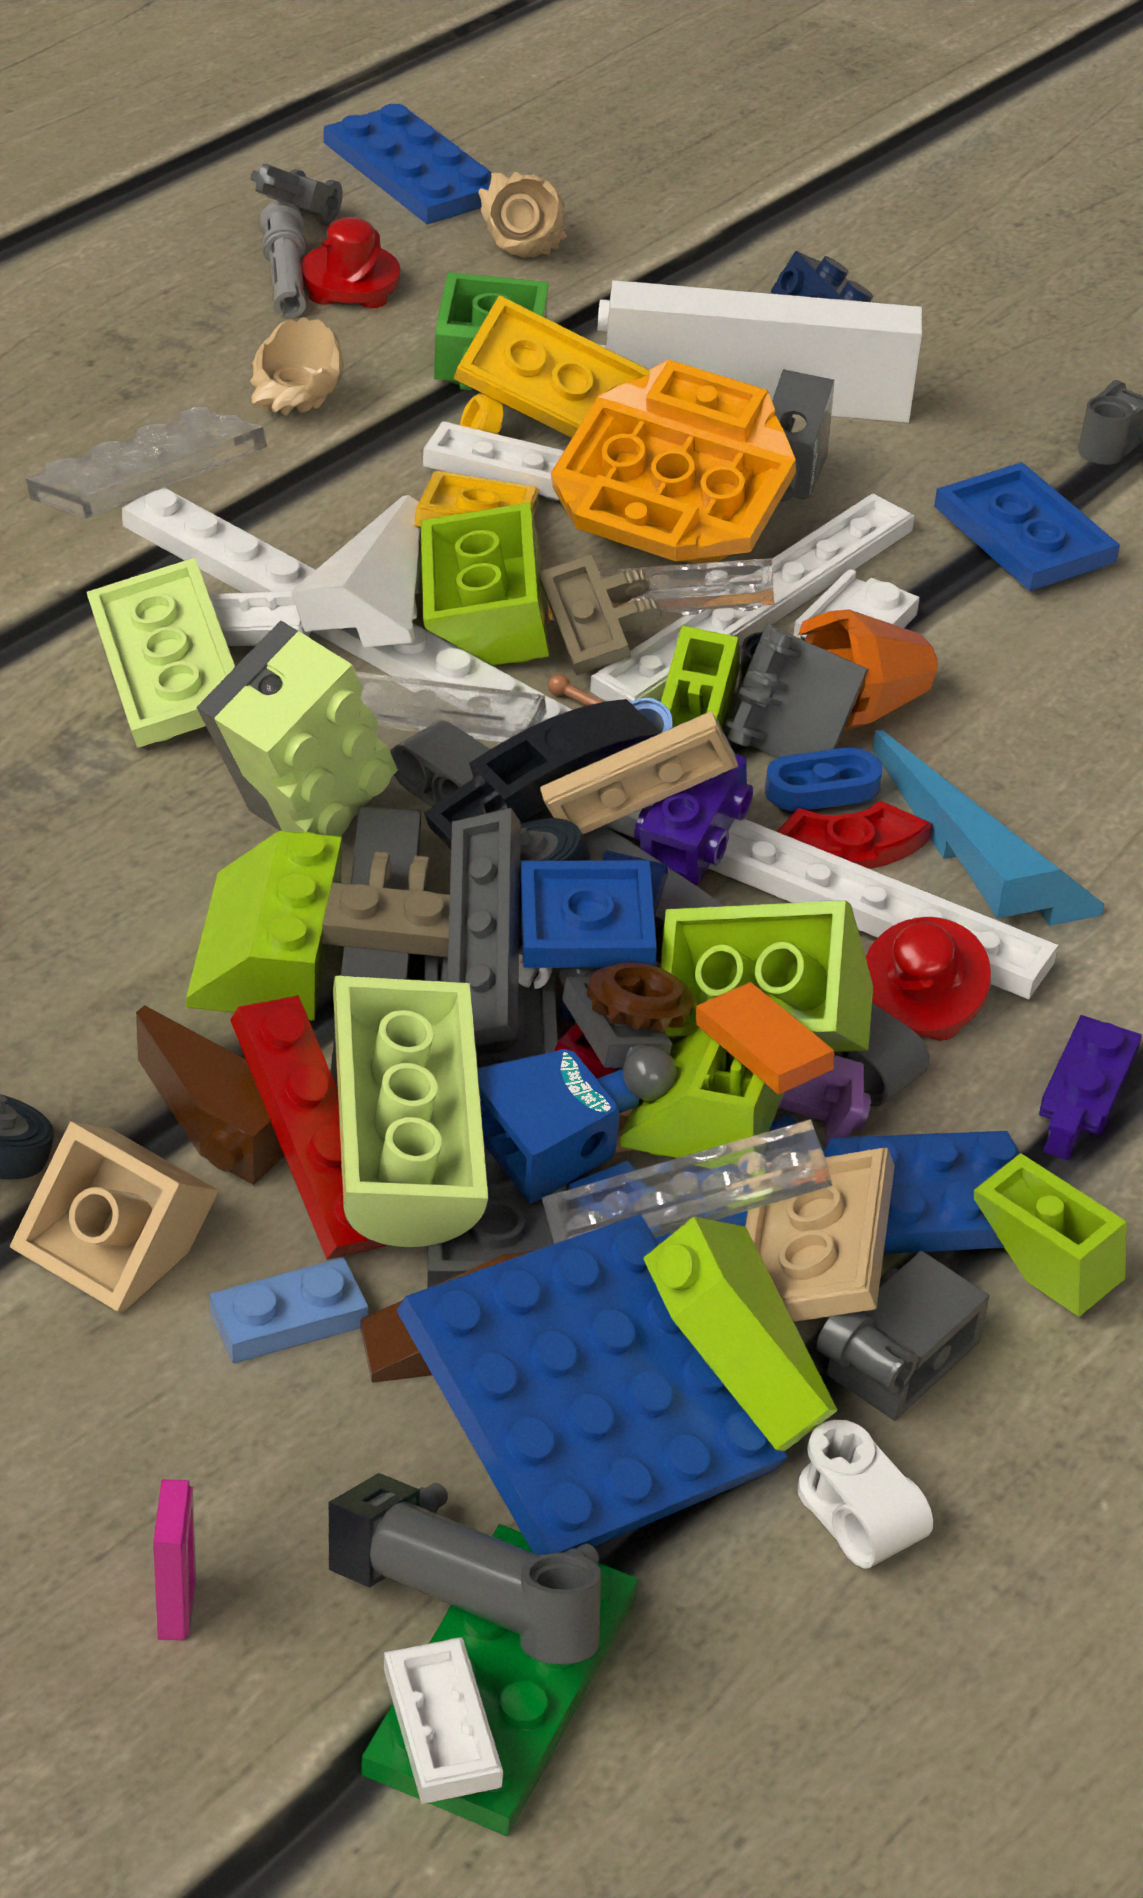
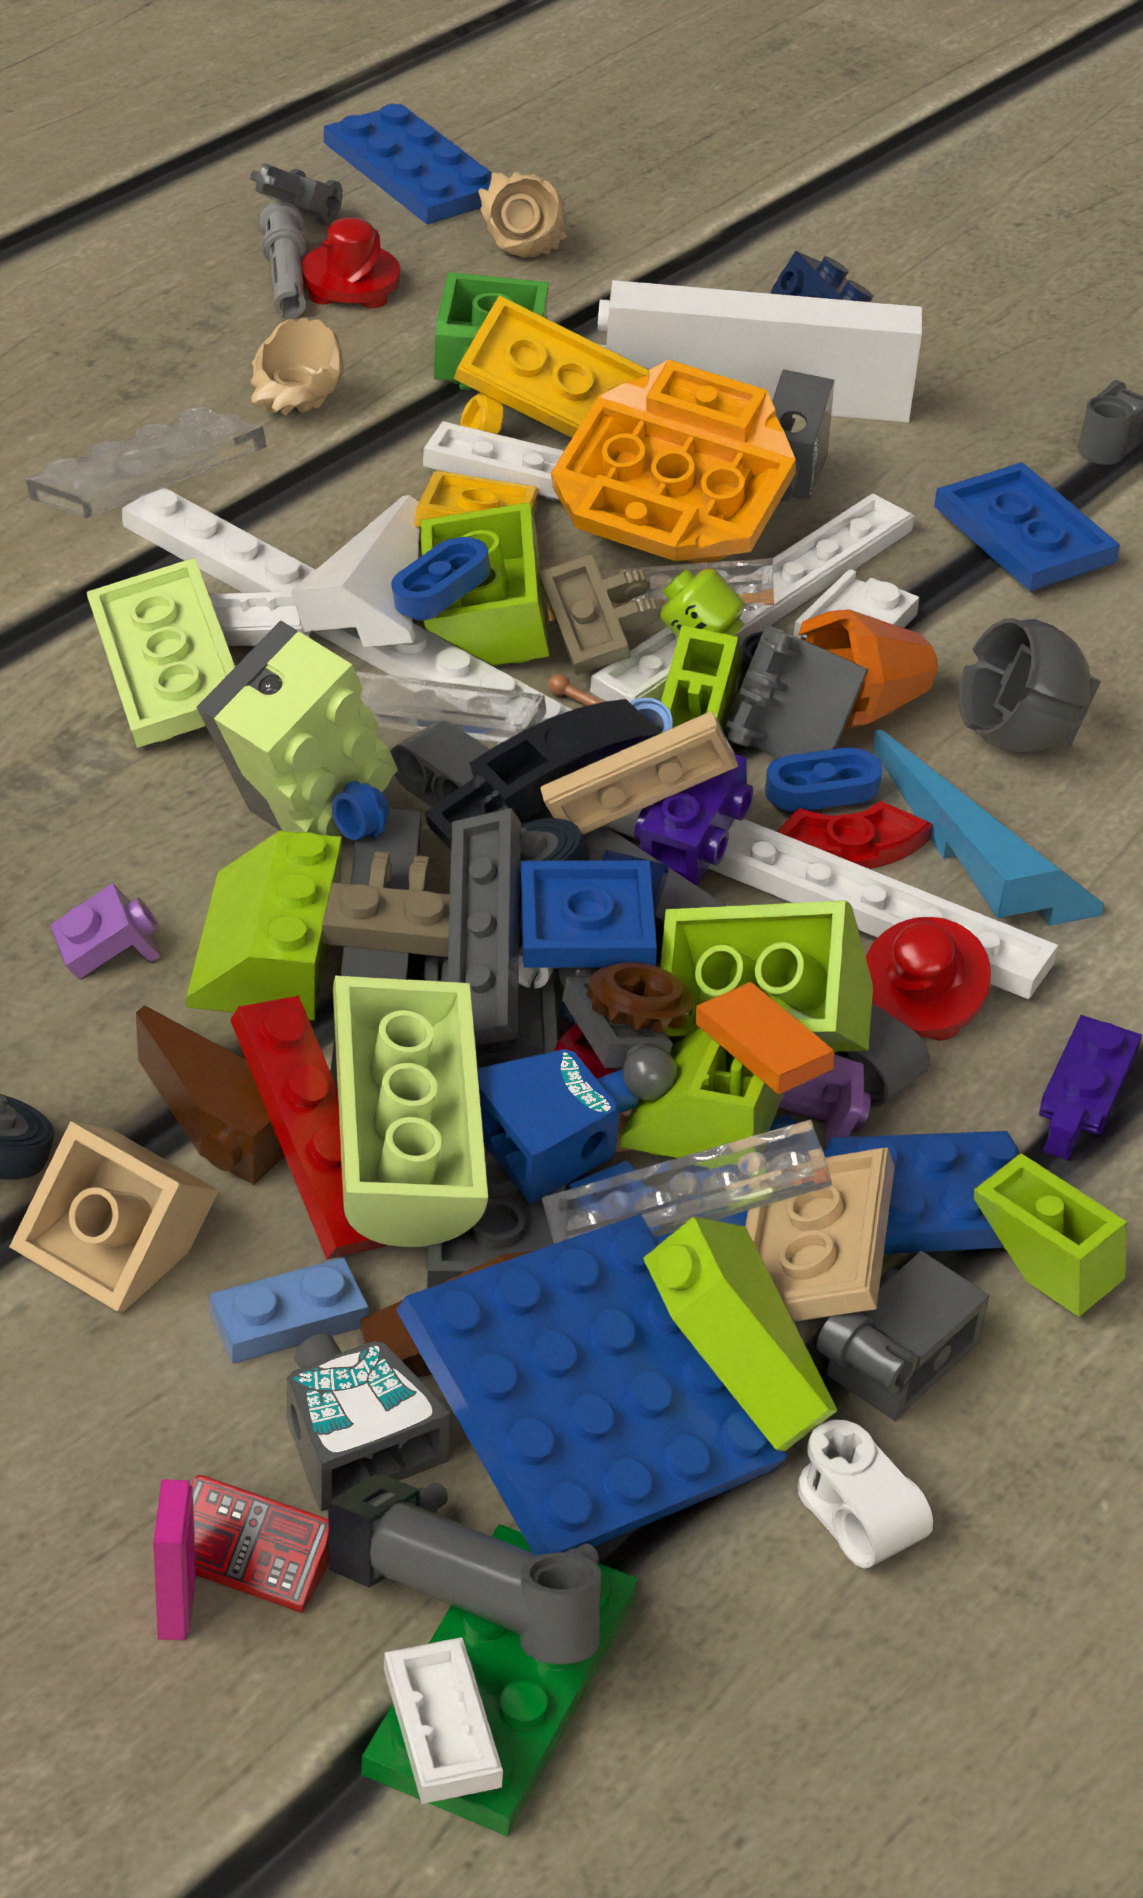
none -> medium lavender bracket [50,883,162,980]
none -> slope [190,1475,329,1613]
none -> torso [287,1334,450,1512]
none -> blue plate [332,780,389,840]
none -> blue plate [391,537,490,620]
none -> lime head [660,568,745,638]
none -> dark grey piece [959,618,1101,752]

